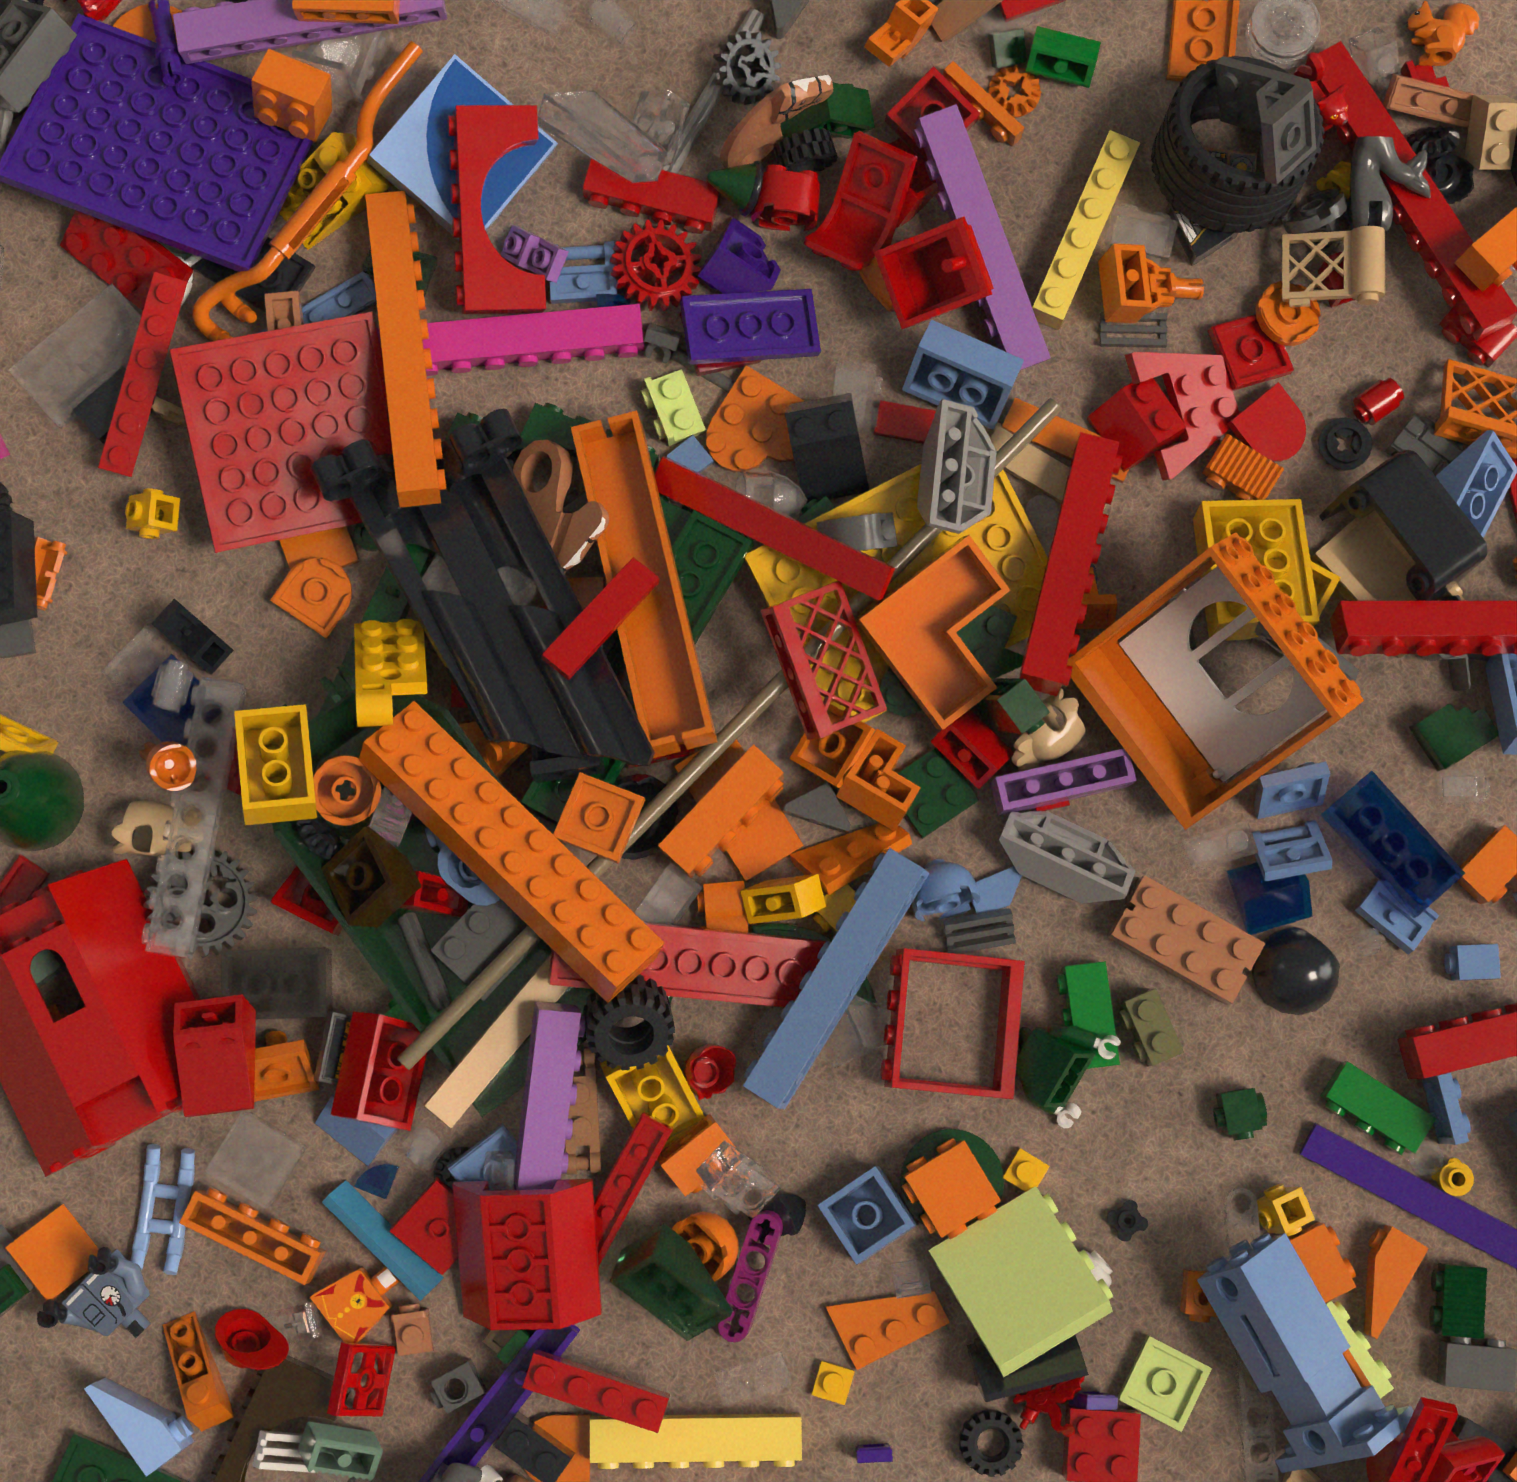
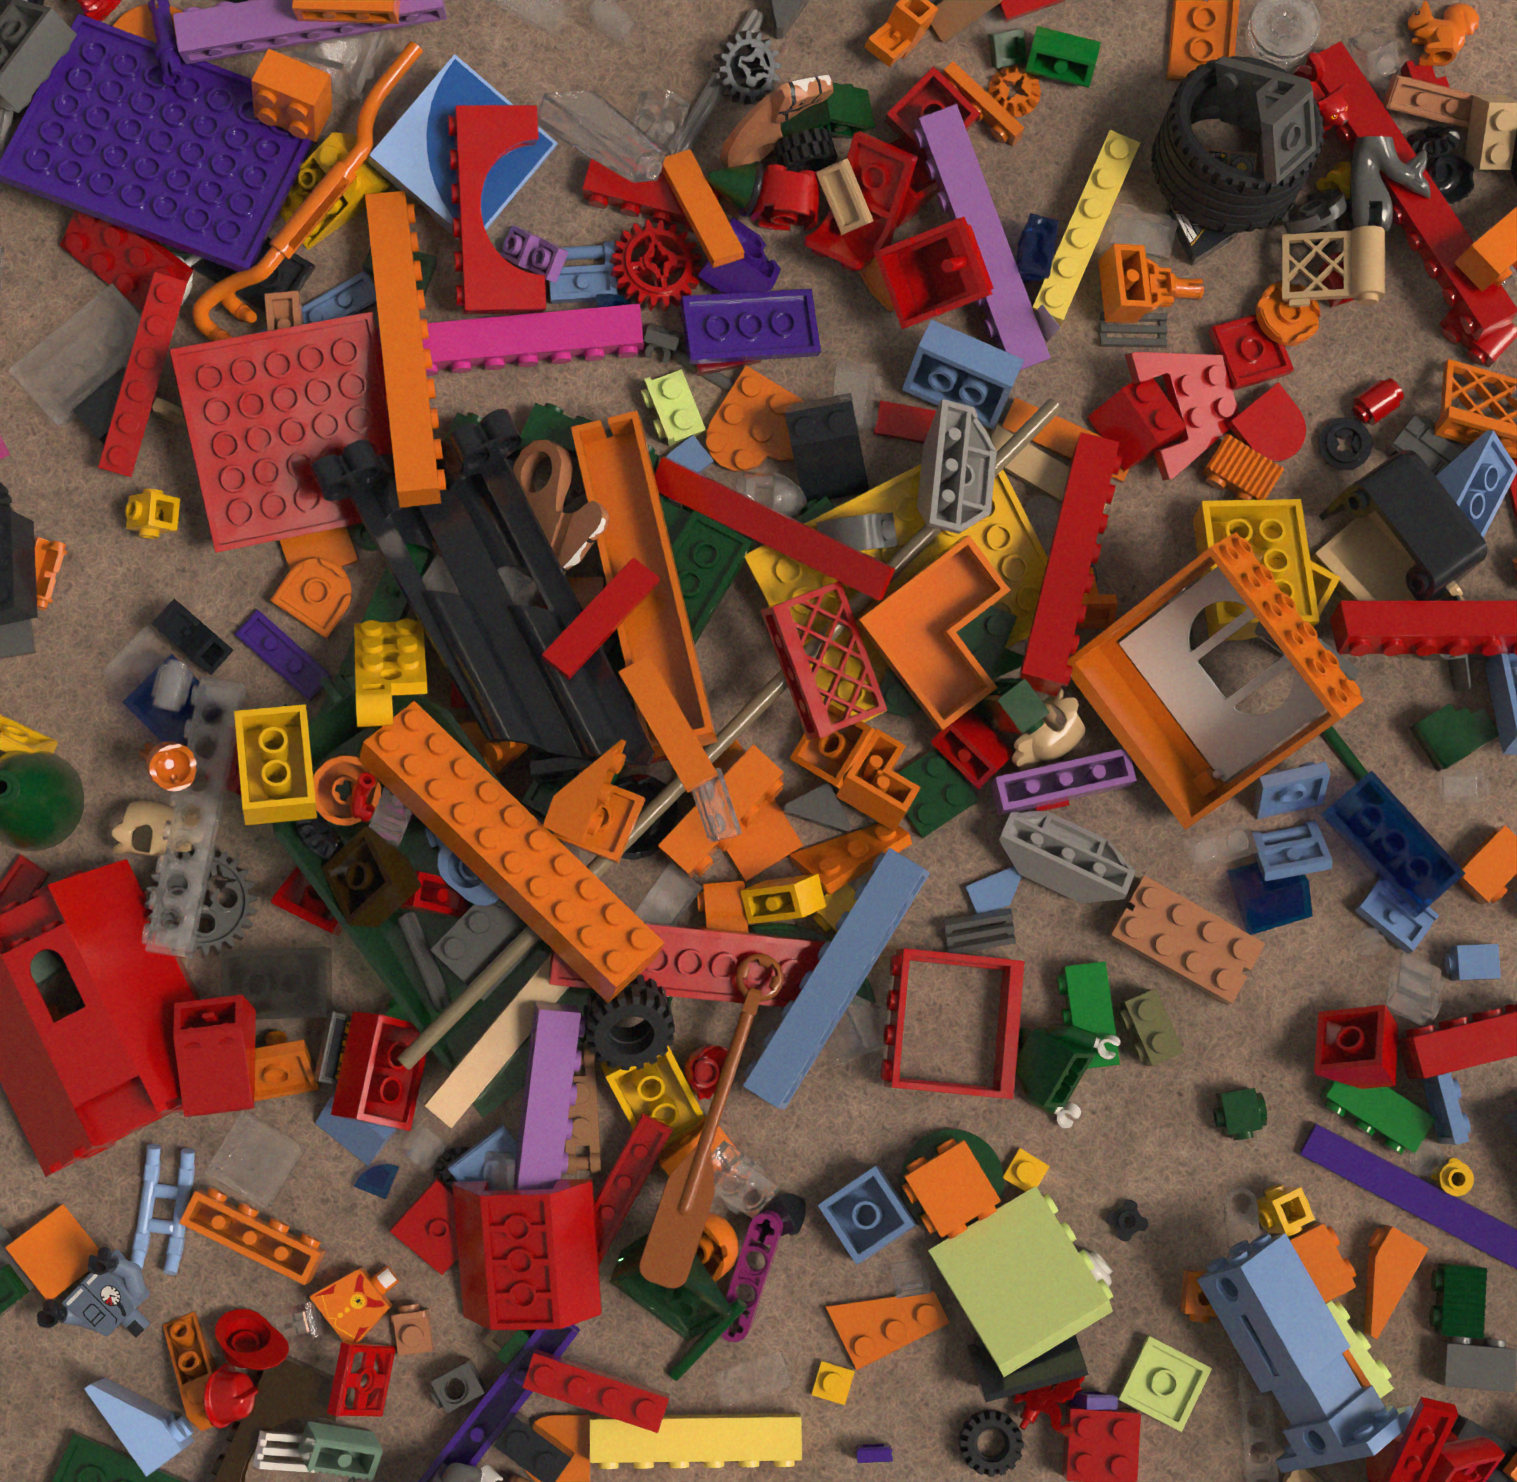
dark azure tile [322,1180,444,1301] -> none
medium blue cylinder [911,859,980,921] -> none
black cylinder [1252,927,1340,1015] -> none
none -> red piece [203,1362,259,1429]
none -> dark purple tile [235,609,333,702]
none -> red arm [350,772,376,822]
none -> orange slope [543,739,626,844]
none -> orange tile [619,655,718,793]
none -> dark orange piece [639,954,784,1288]
none -> orange tile [659,149,745,268]
none -> dark green bar [668,1298,747,1381]
none -> clear plate [692,768,742,843]
none -> tan tile [815,158,874,235]
none -> clear blue piece [1015,213,1059,283]
none -> white sticker [1034,304,1061,341]
none -> red slope [1314,1004,1399,1089]
none -> dark green bar [1321,726,1388,806]
none -> clear brick [1384,951,1444,1026]

